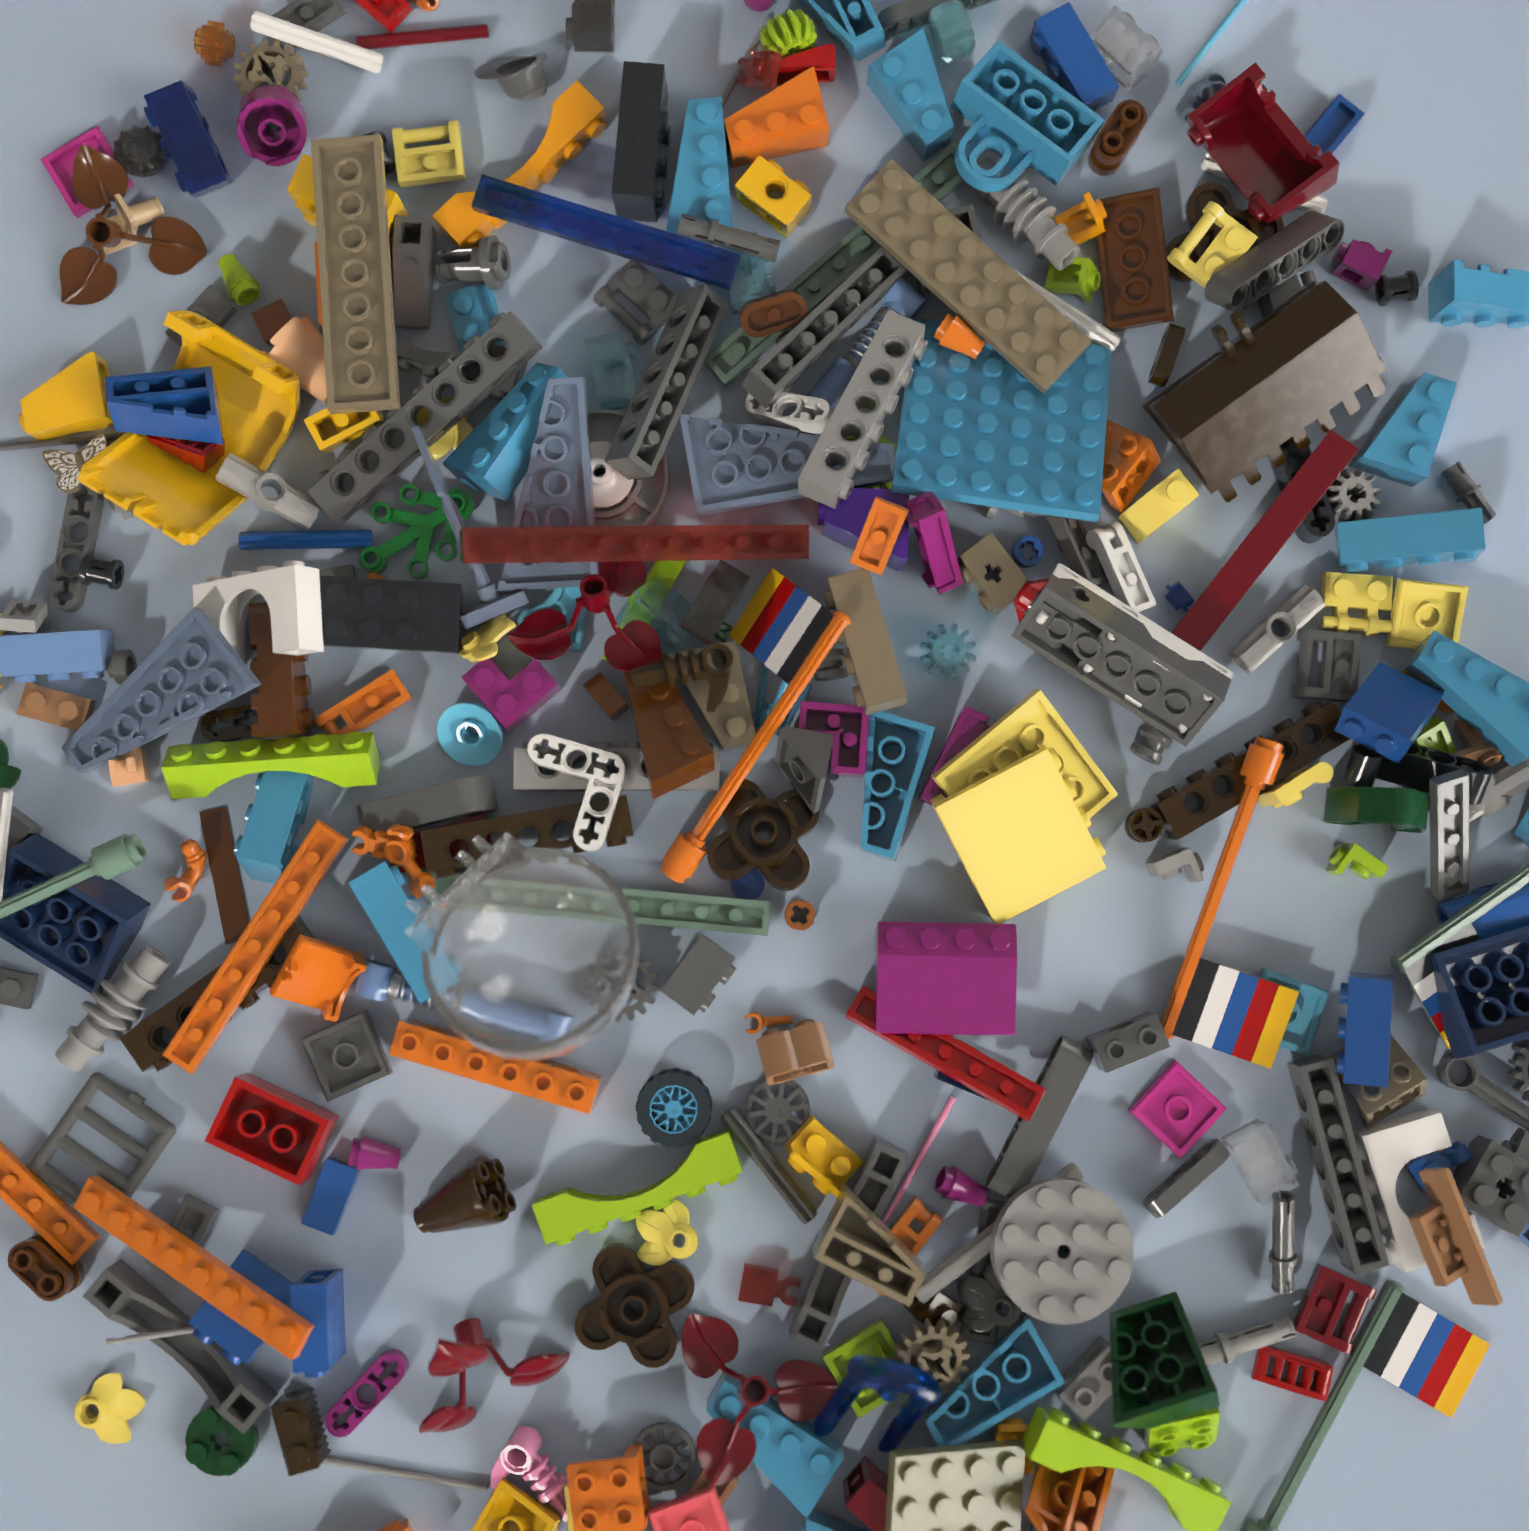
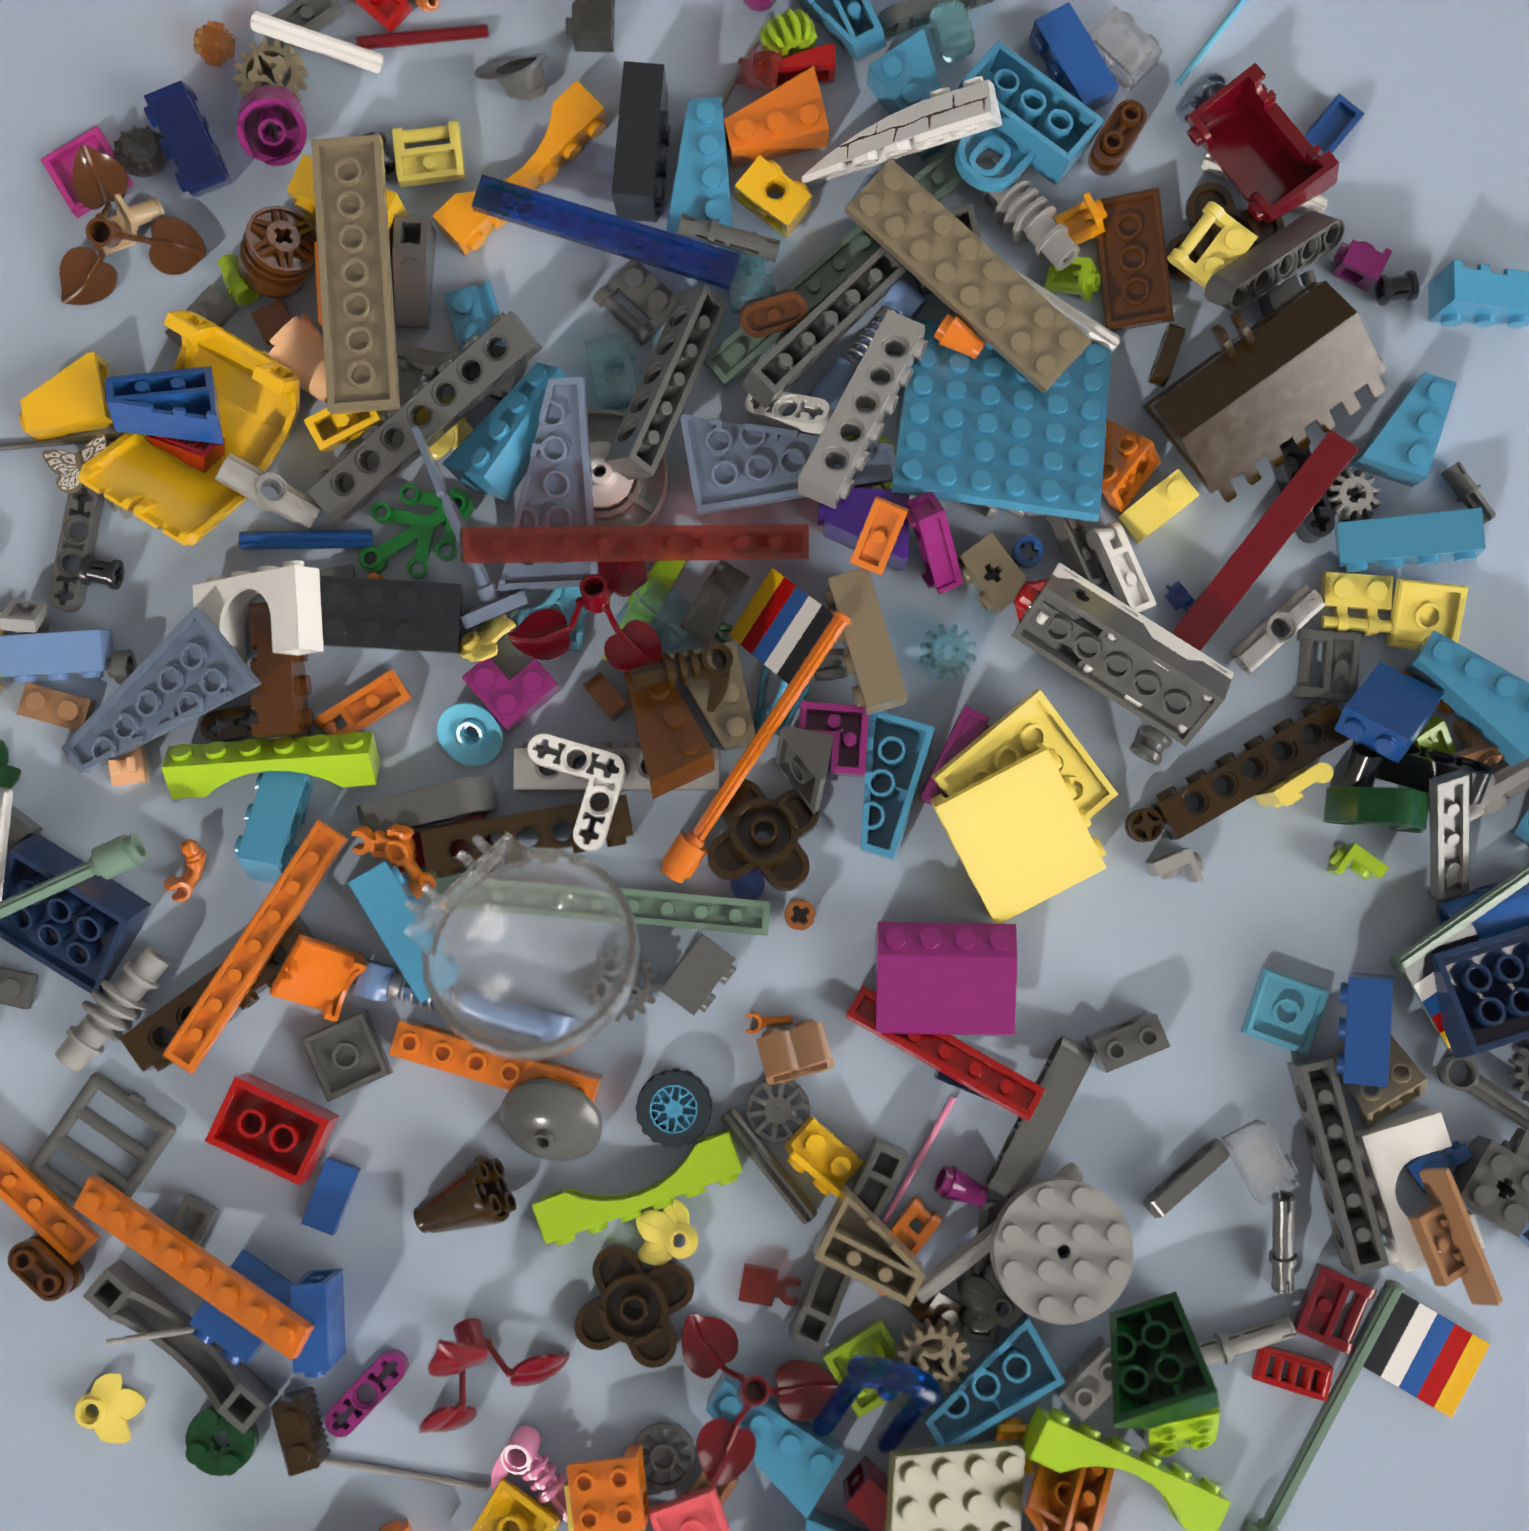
reddish brown sticker [199,806,249,944] -> none
magenta cone [348,1135,401,1170] -> none
dark grey piece [435,235,511,290] -> none
dark pink tile [1128,1060,1227,1159] -> none
flag [1160,736,1299,1069] -> none
none -> reddish brown wheel [236,206,317,299]
none -> dark grey dish [500,1079,603,1162]
none -> white wedge [801,76,1003,186]

